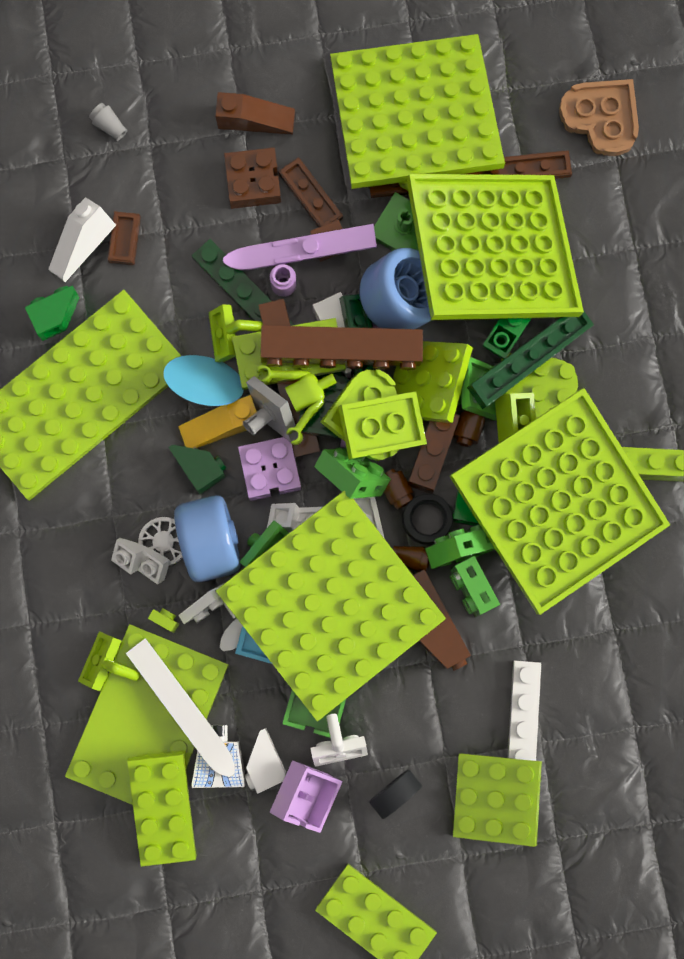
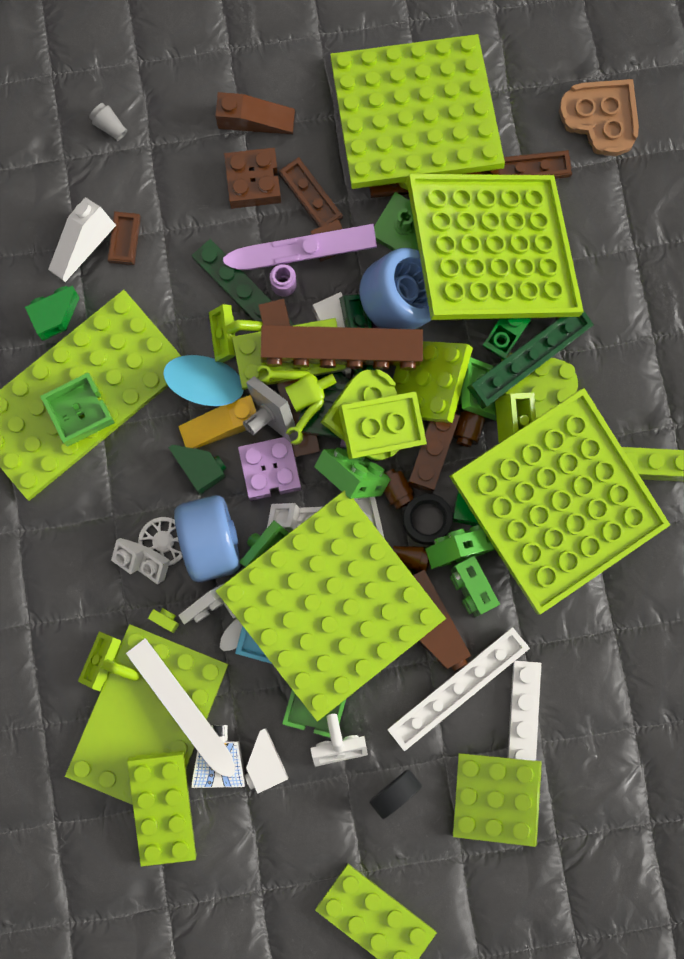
lavender piece [270,760,343,833] -> none
none -> bright green piece [40,373,115,447]
none -> white plate [387,627,530,751]

